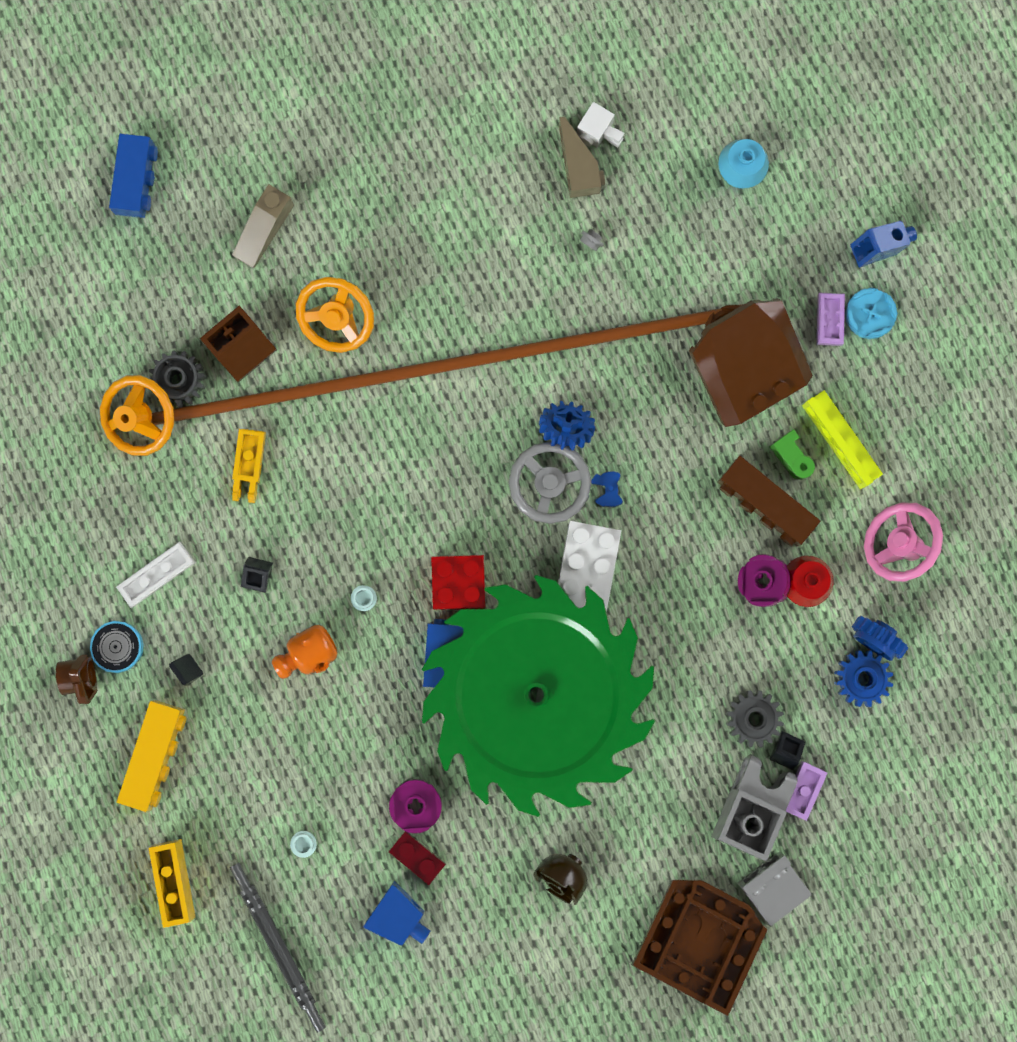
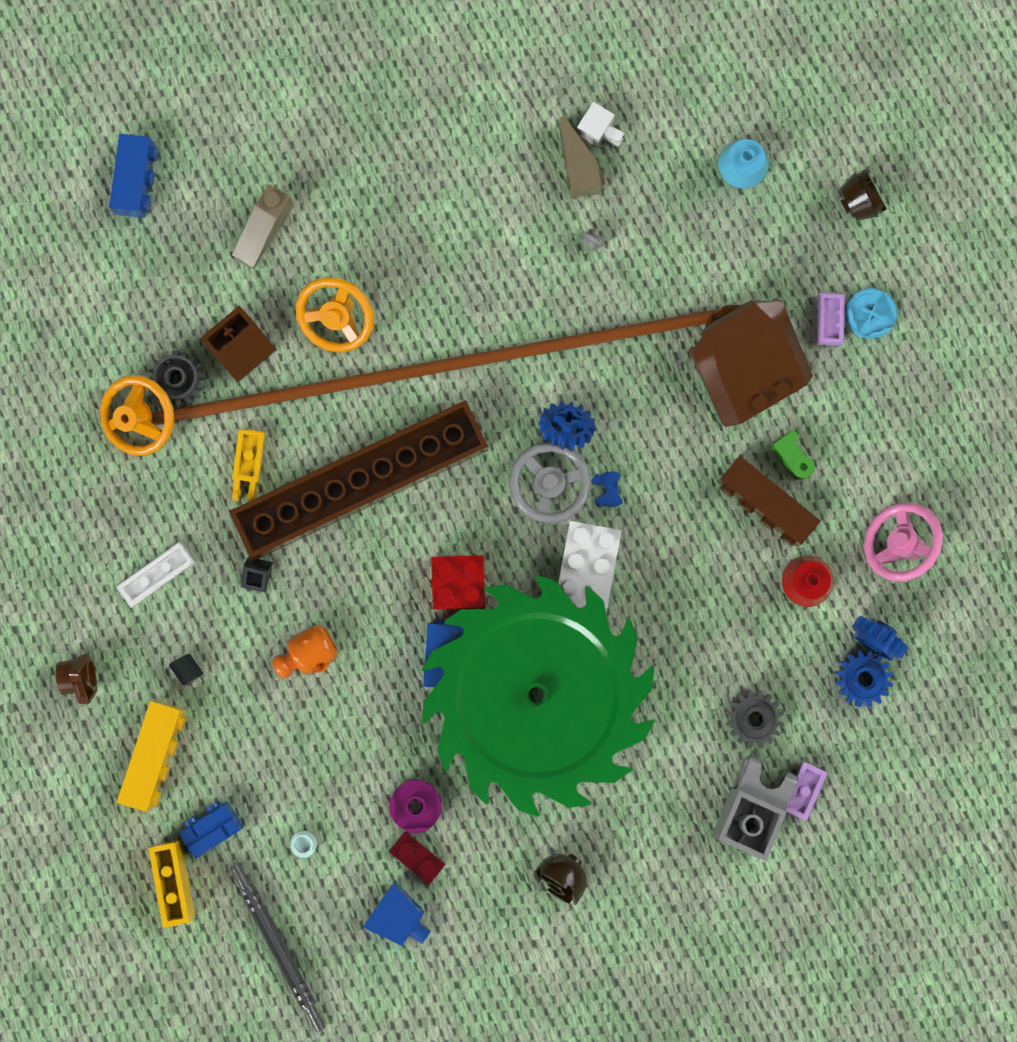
tile [90,621,144,673] -> none
light aqua plate [351,585,377,611] -> none
reddish brown wedge [631,880,767,1016] -> none
magenta plate [738,555,791,607] -> none
light grey bracket [738,851,811,926] -> none
black slope [770,731,806,770] -> none
neon yellow fence [802,390,883,489] -> none
blue torso [850,221,917,268] -> none
none -> blue brick [179,800,244,859]
none -> reddish brown brick [229,400,488,560]
none -> dark brown cone [840,169,887,221]

